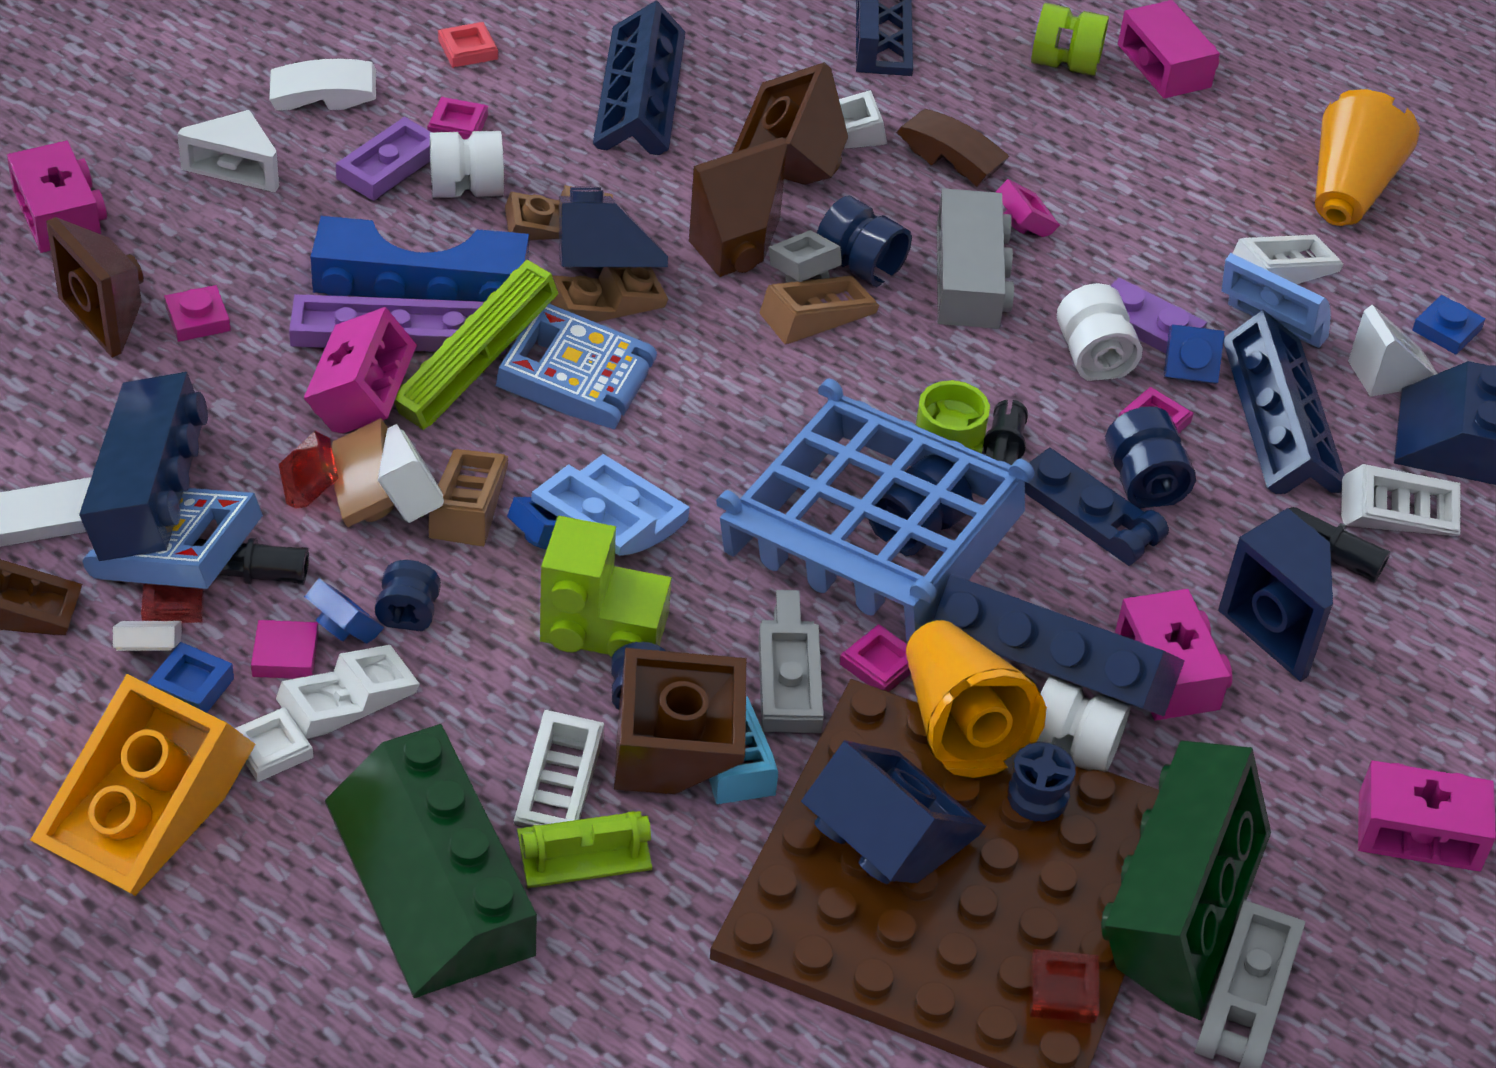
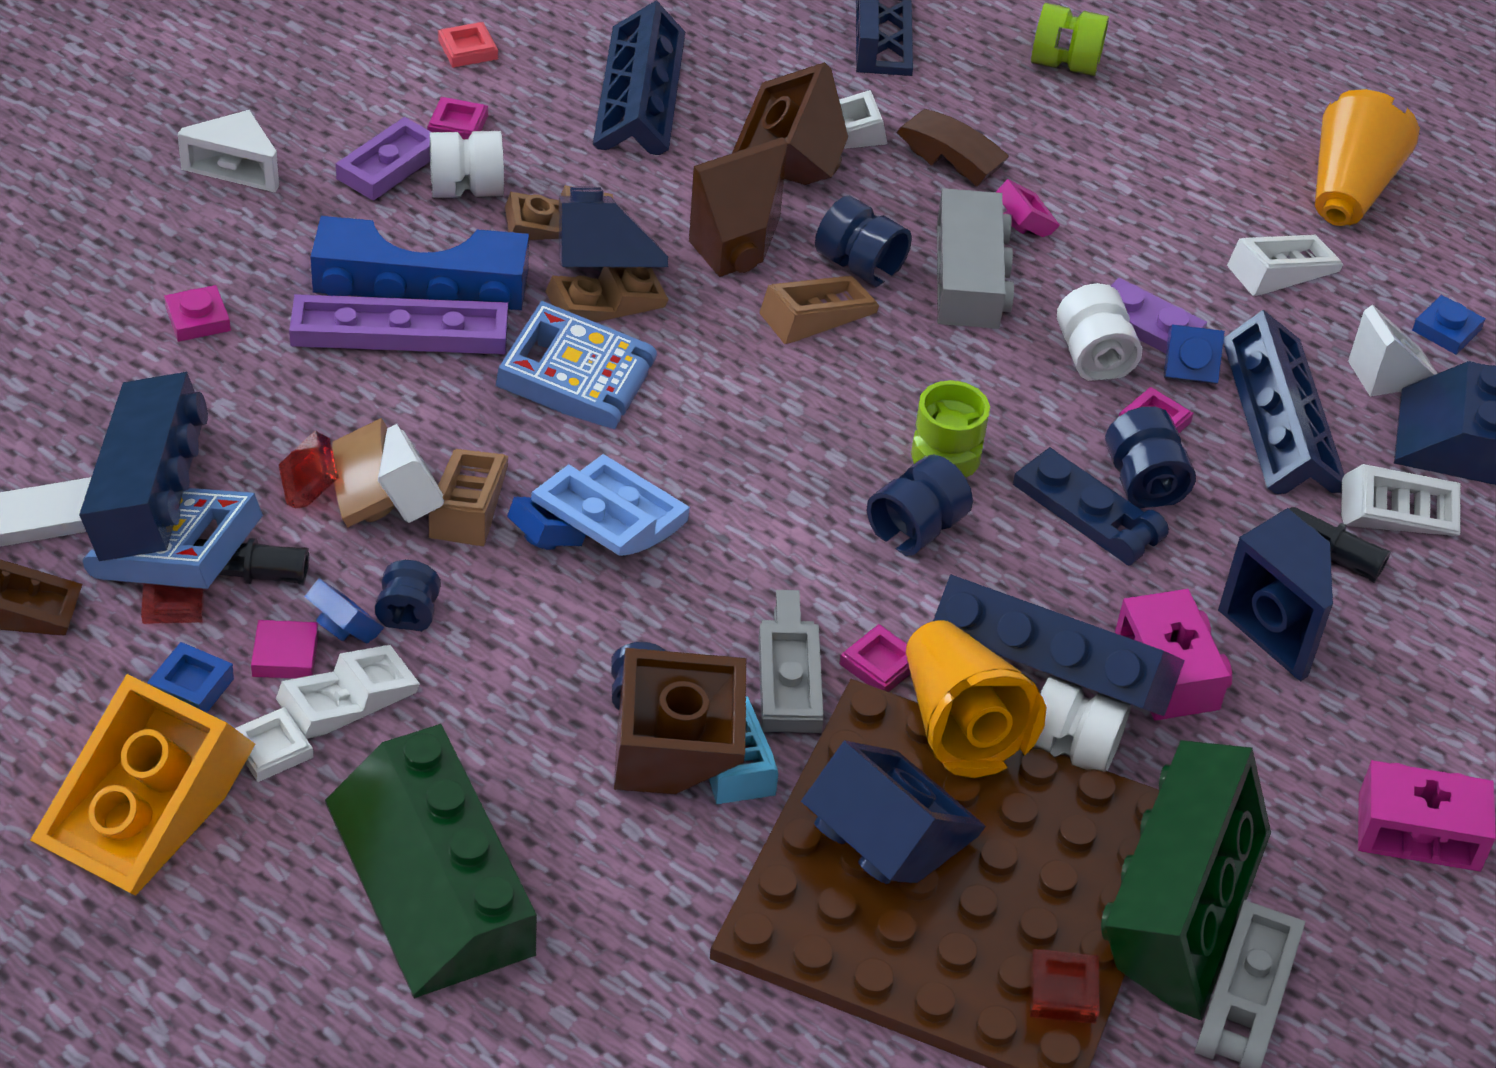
dark pink brick [7,140,107,253] -> none
reddish brown slope [46,217,144,358] -> none
white tile [113,621,182,651] -> none
white slope [269,59,376,110] -> none
dark pink brick [304,307,417,433] -> none
lime piece [394,260,558,430] -> none
white slope [514,710,604,827] -> none
lime hinge [517,811,652,888] -> none
lime brick [540,516,672,657] -> none
medium blue window [716,378,1034,641] -> none
light grey tile [768,230,842,283] -> none
black axle [983,400,1028,465] -> none
dark blue wheel [1008,742,1076,822] -> none
dark pink brick [1118,0,1220,99] -> none
light blue slope [1221,253,1331,348] -> none

